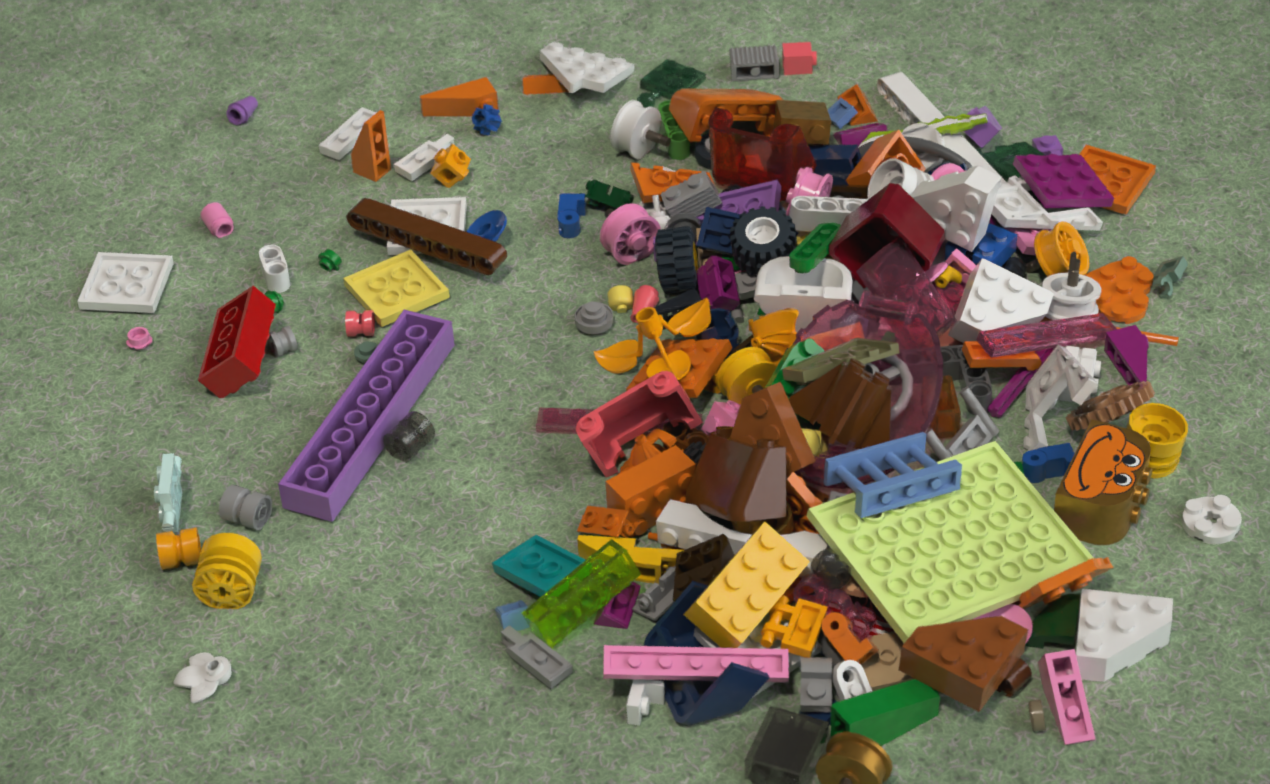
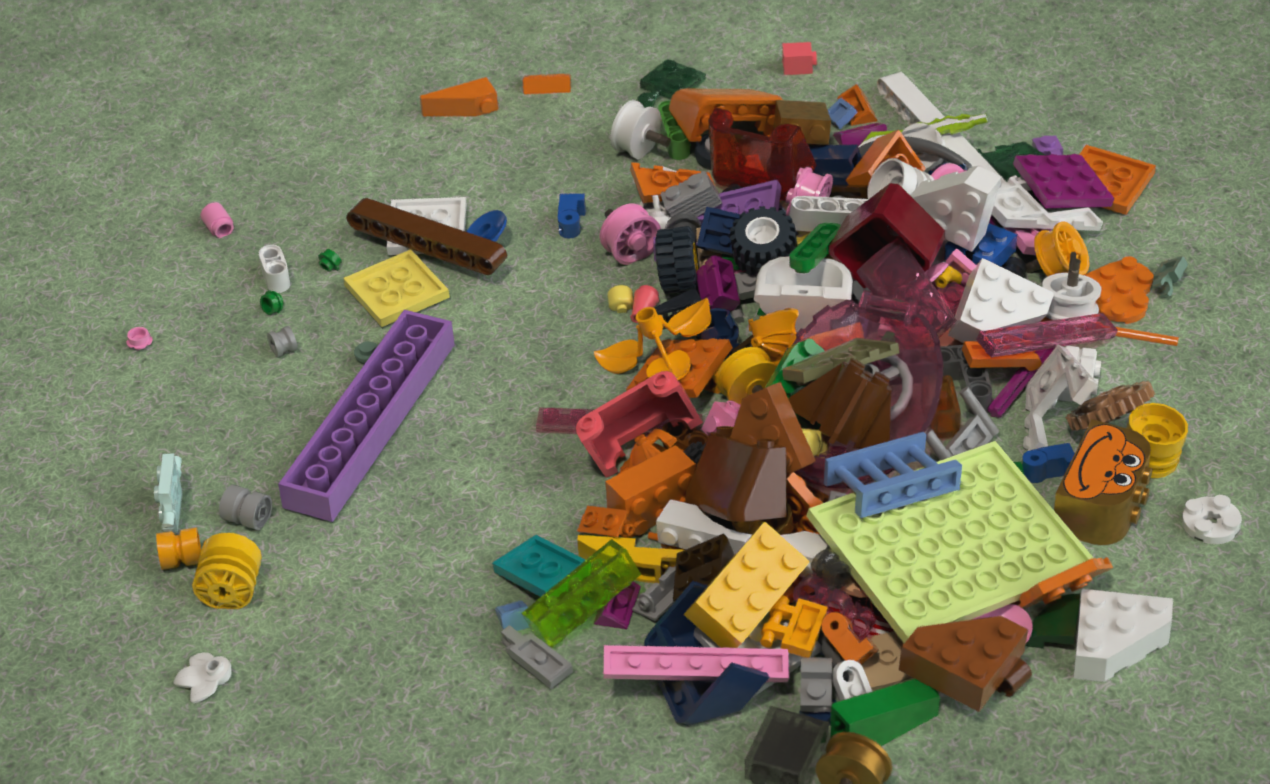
white plate [77,252,174,313] -> none
red brick [198,285,276,398] -> none
medium lavender cone [226,96,258,125] -> none
white plate [319,107,377,160] -> none
coral wheel [345,310,375,337] -> none
orange slope [351,110,391,182] -> none
clear smoke wheel [383,411,435,463] -> none
white hinge [394,134,454,181] -> none
light orange brick [430,144,471,188] -> none
blue gear [471,104,502,135] -> none
white wing [539,42,634,93] -> none
light grey plate [574,301,614,334] -> none
dark green hinge [580,179,634,211] -> none
white bracket [627,679,665,725] -> none
light grey brick [729,45,779,81] -> none
medium lavender slope [964,106,1002,148] -> none
dark tan tile [1028,700,1045,732] -> none
bright pink slope [1038,649,1095,745] -> none
magenta slope [1104,325,1149,386] -> none

